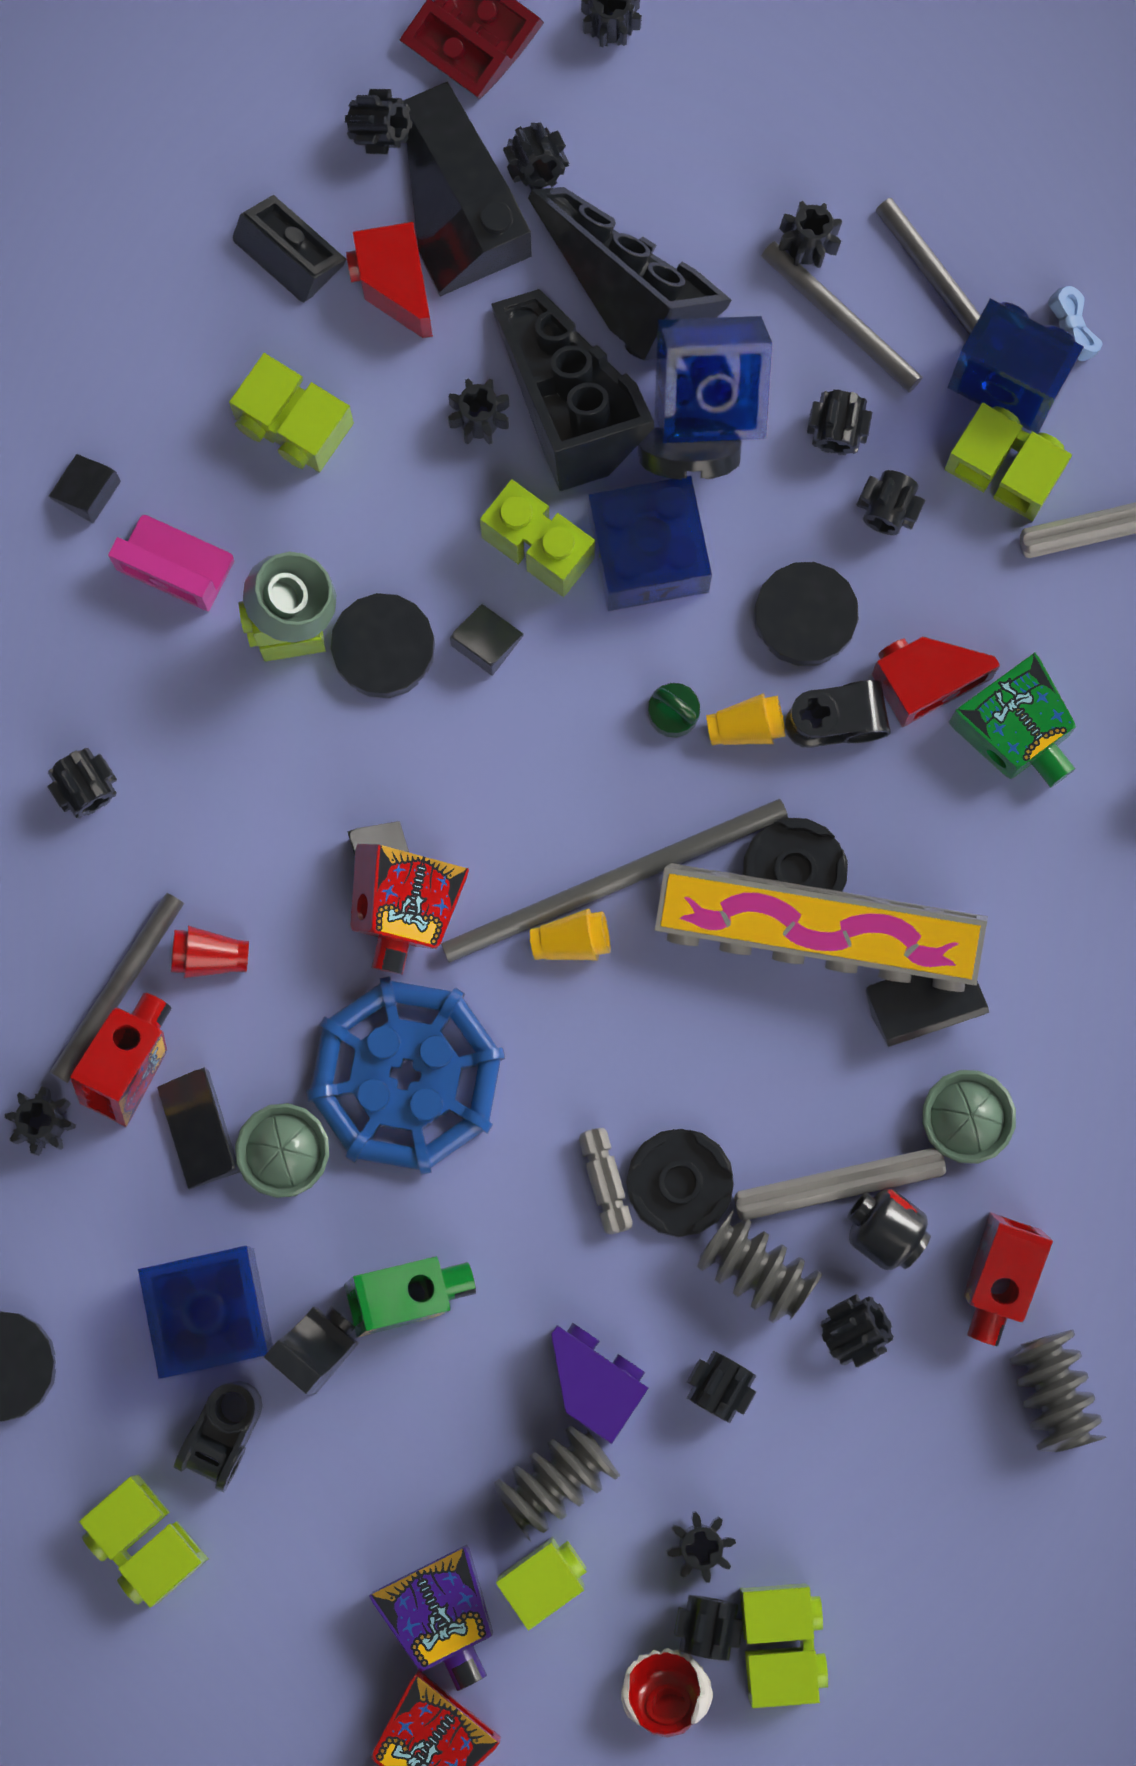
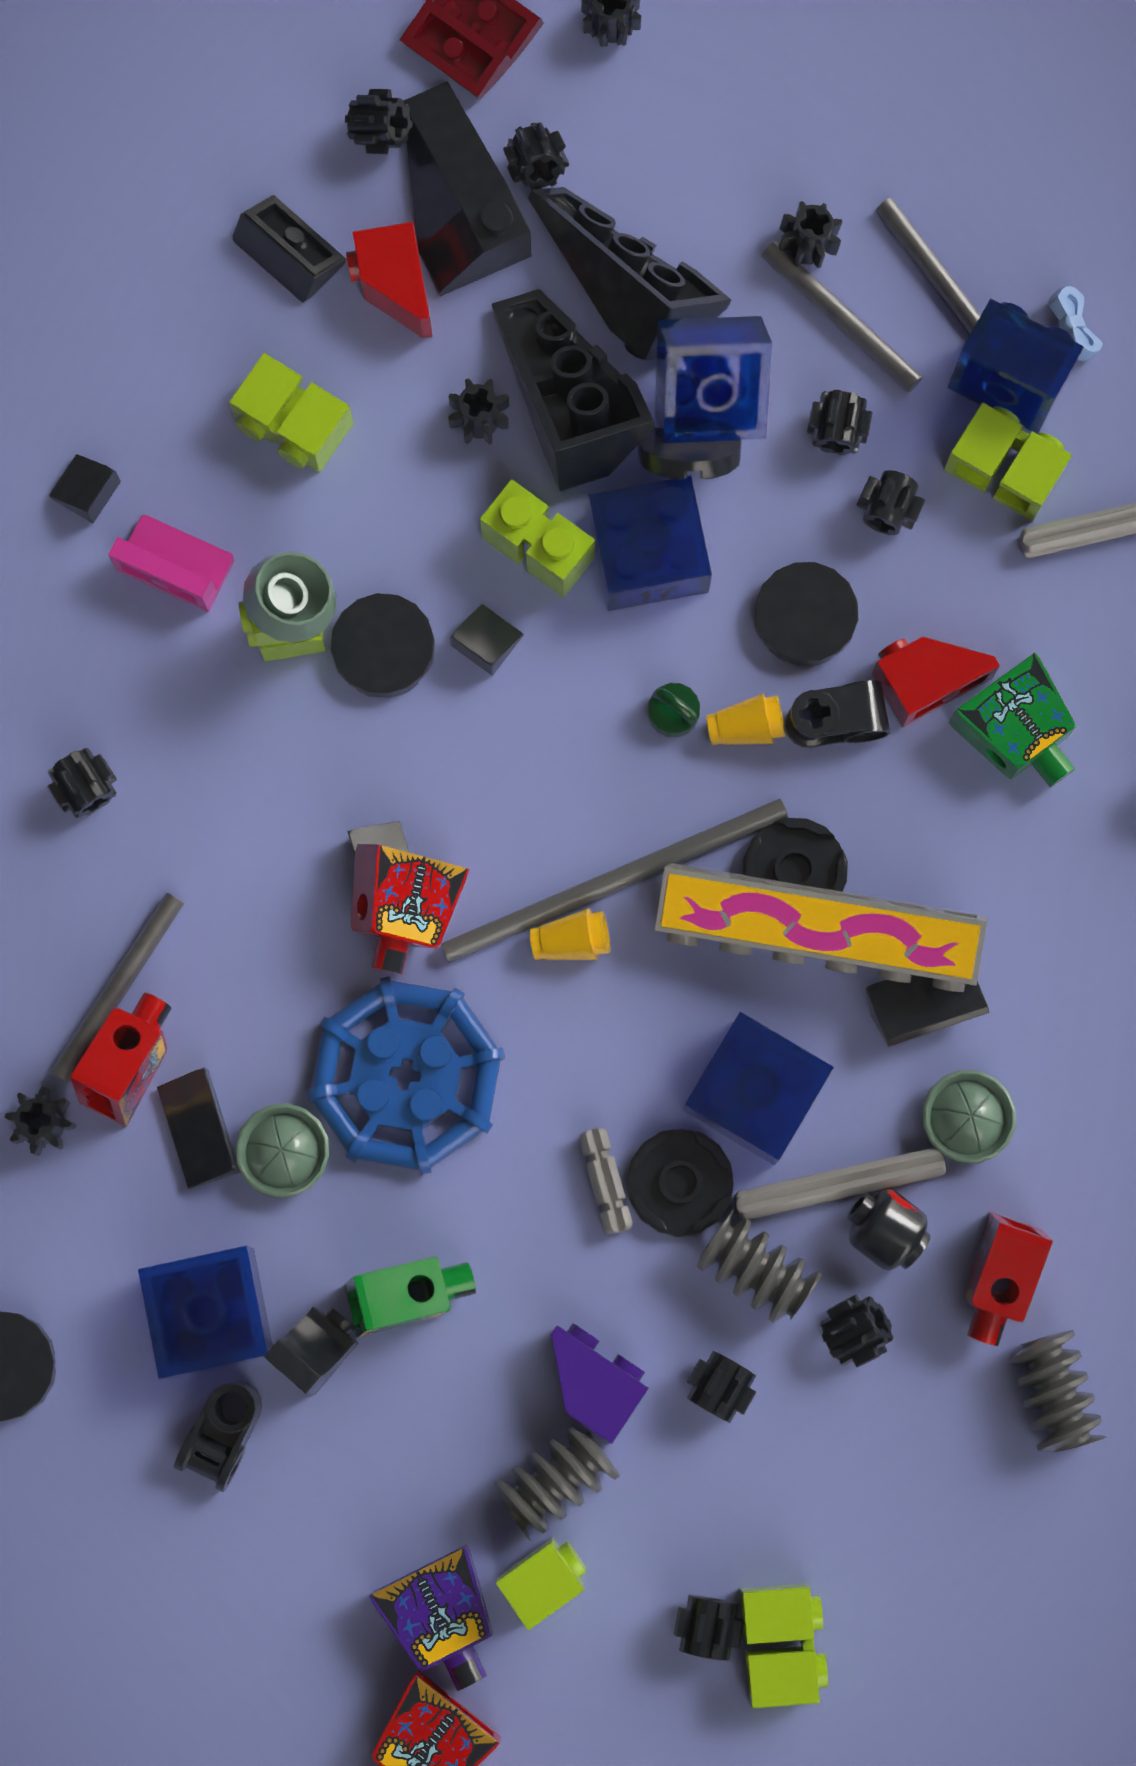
lime piece [79,1475,209,1608] -> none
red cone [171,925,249,979] -> none
red hair [621,1648,713,1738] -> none
black gear [666,1511,736,1583] -> none
none -> clear blue brick [682,1011,834,1166]

